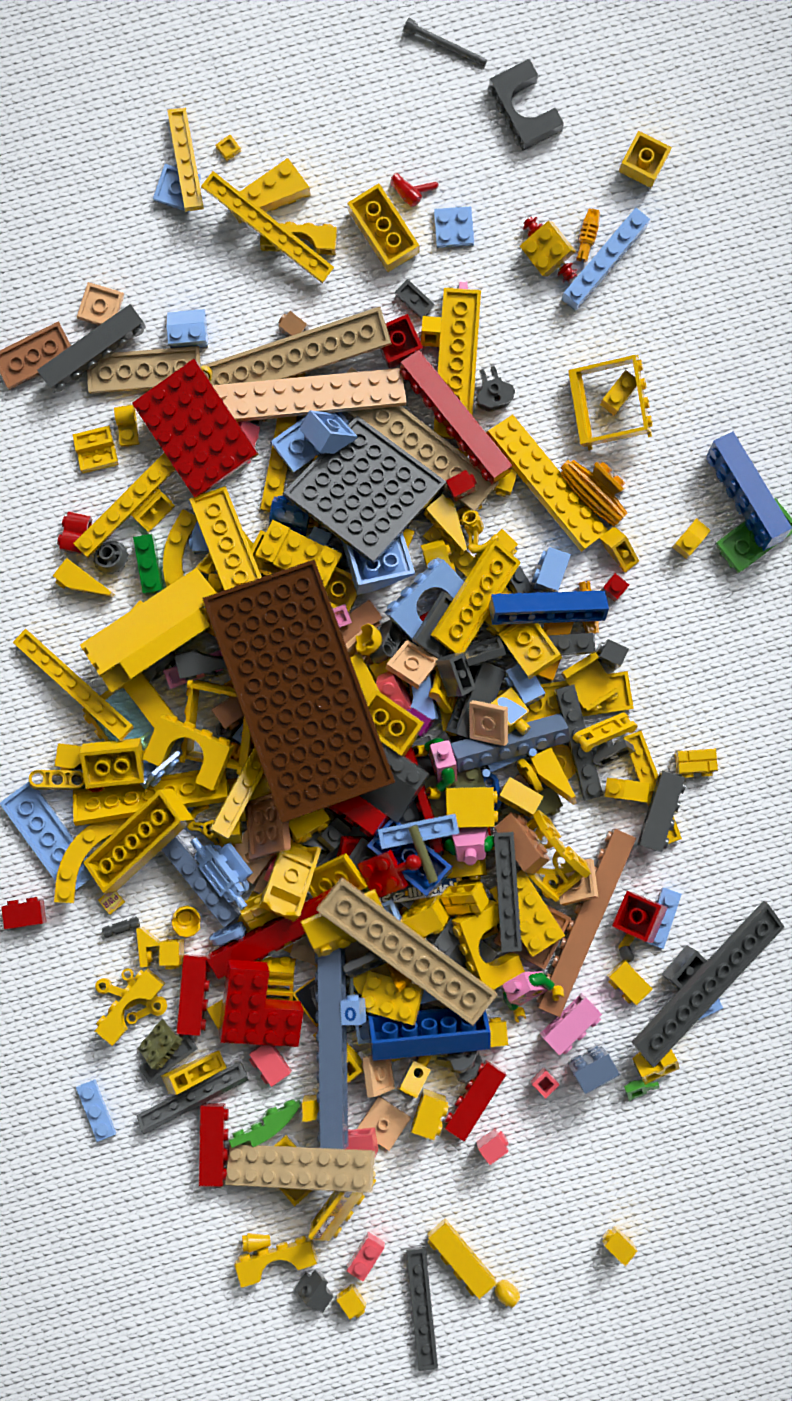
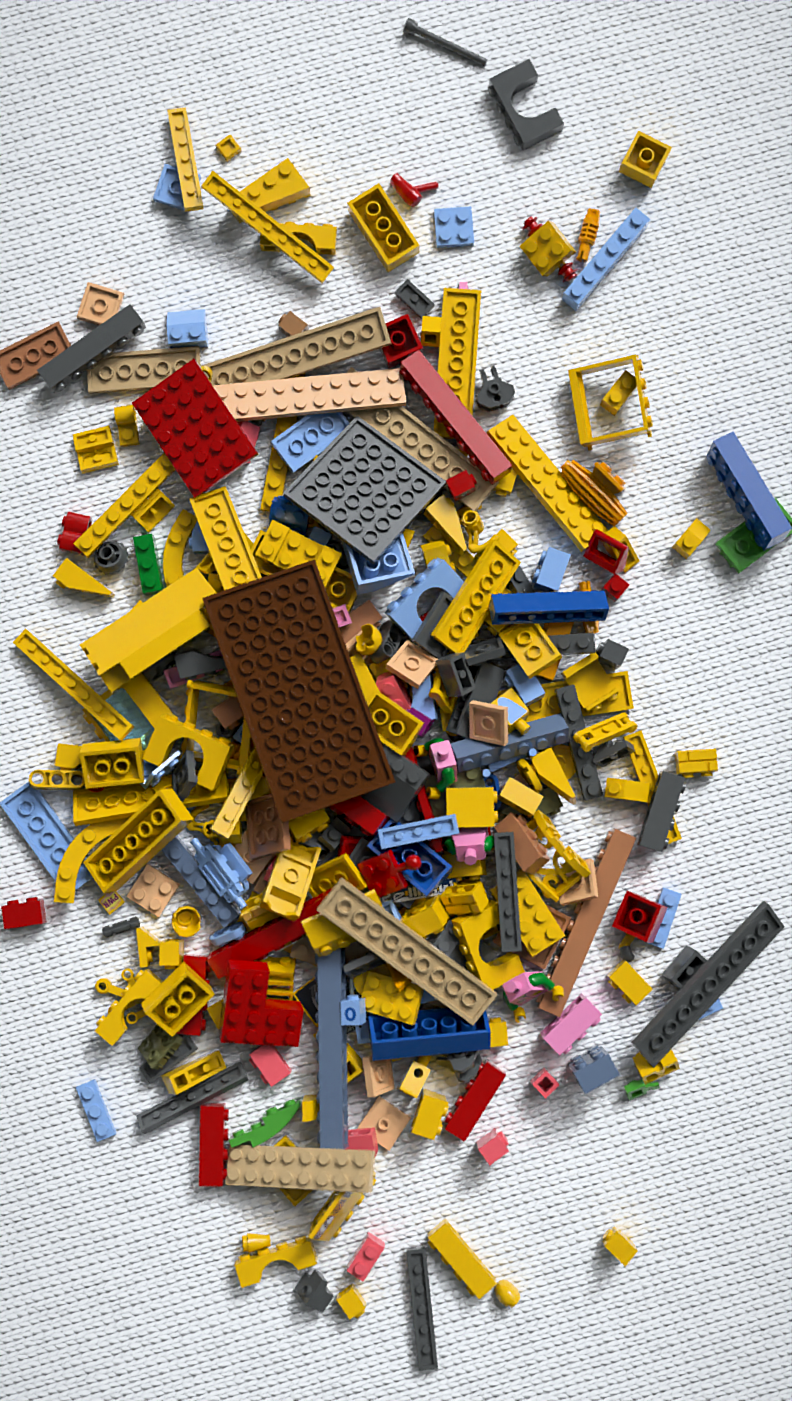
light blue slope [299,410,358,454] -> none
olive piece [408,824,438,884] -> none
none -> light nougat plate [126,864,180,917]
none -> yellow brick [141,962,215,1037]
none -> dark grey plate [171,750,198,803]
none -> red tile [583,529,629,574]

